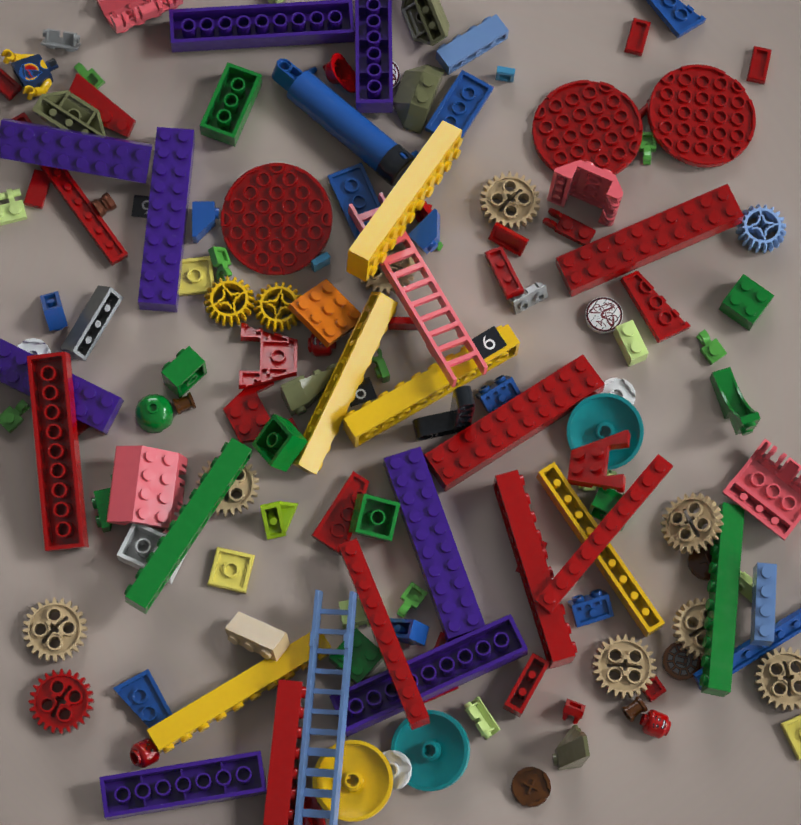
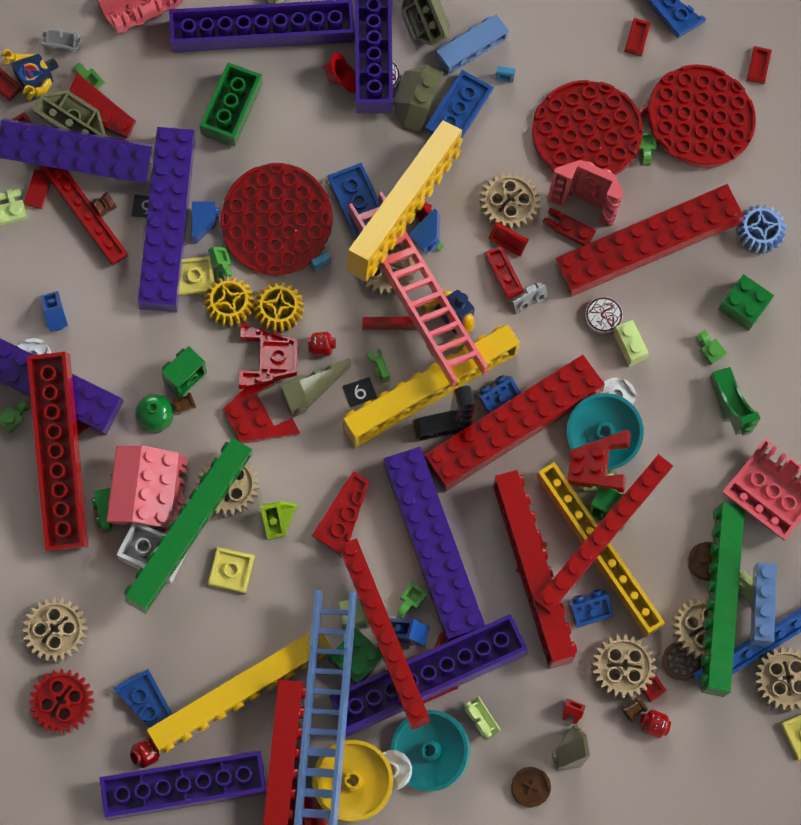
dark grey brick [60,285,124,361] -> none
tan brick [225,611,290,662] -> none
green brick [252,414,308,472] -> none
blue piece [272,59,419,186] -> none
orange plate [288,279,361,348] -> none
yellow brick [292,292,398,475] -> none
green brick [349,494,400,541] -> none
black sticker [472,326,507,359] -> none
red brick [503,653,550,718] -> none
red wing [620,270,691,343] -> none
tan gear [660,492,724,555] -> none
none -> torso [418,290,475,350]

